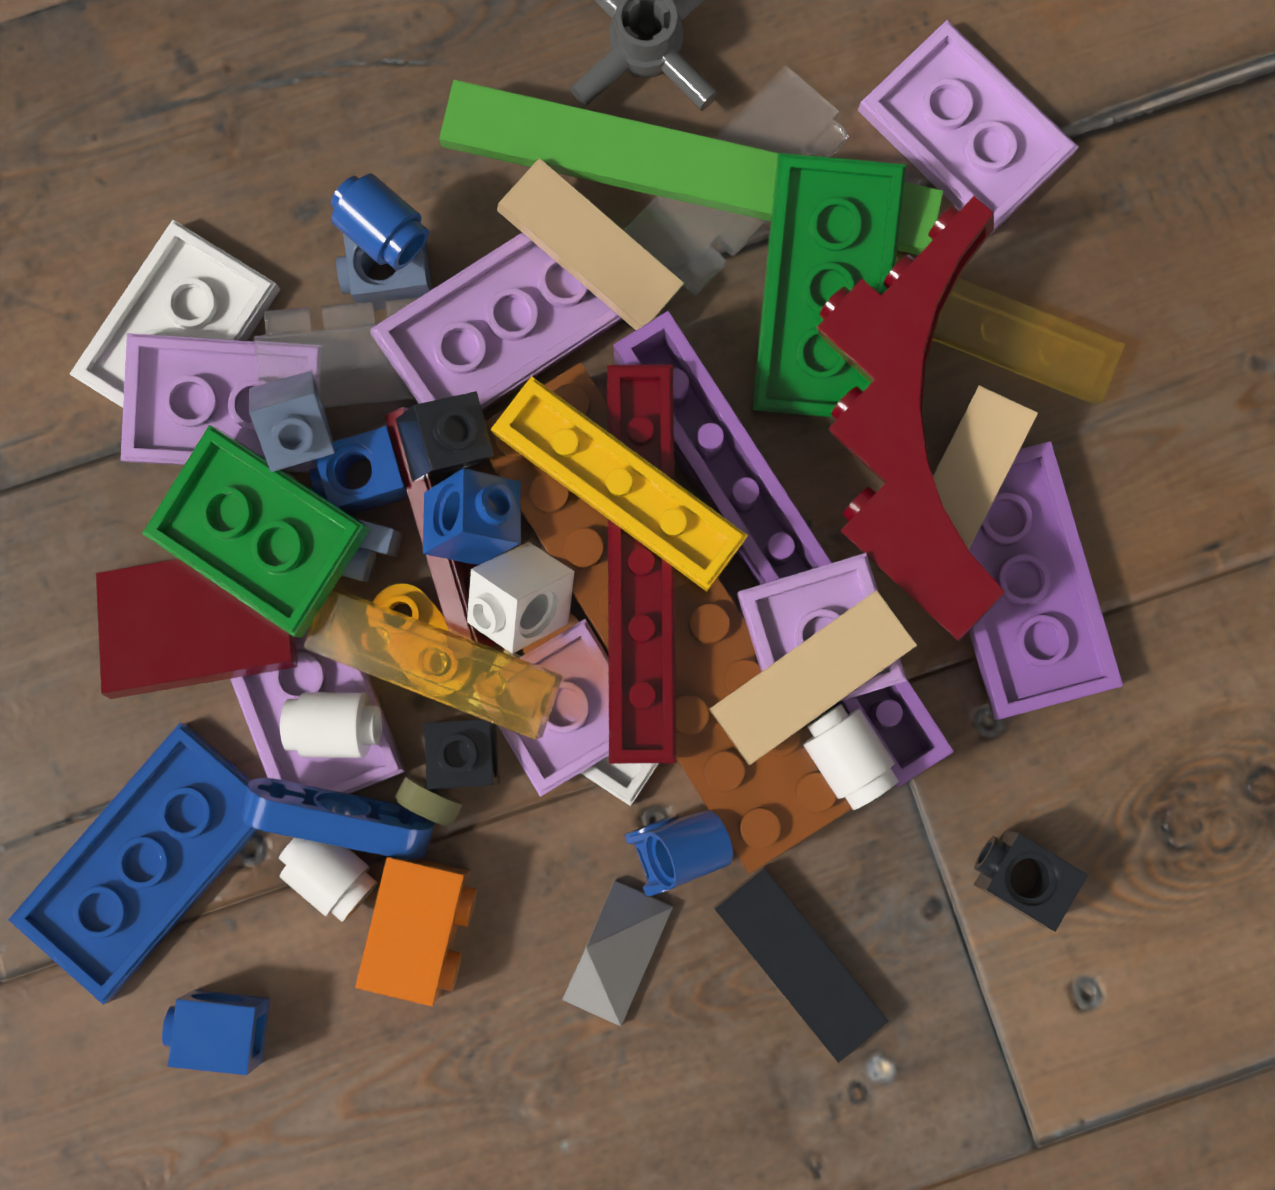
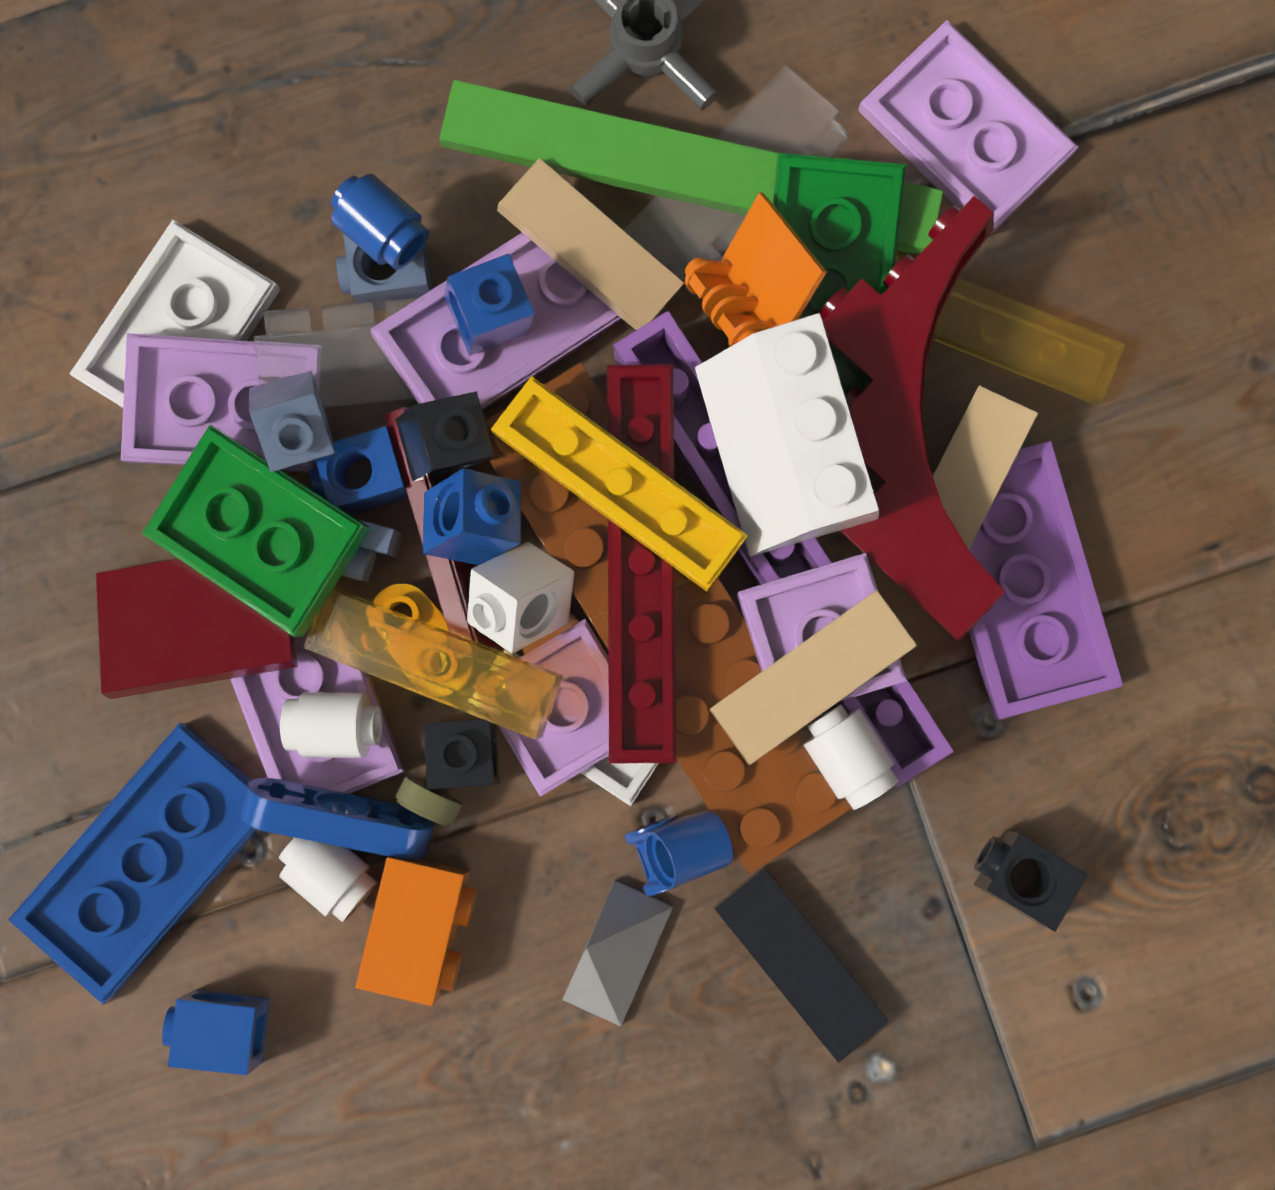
none -> blue brick [444,253,535,356]
none -> orange hinge [685,192,827,347]
none -> white slope [695,313,879,557]

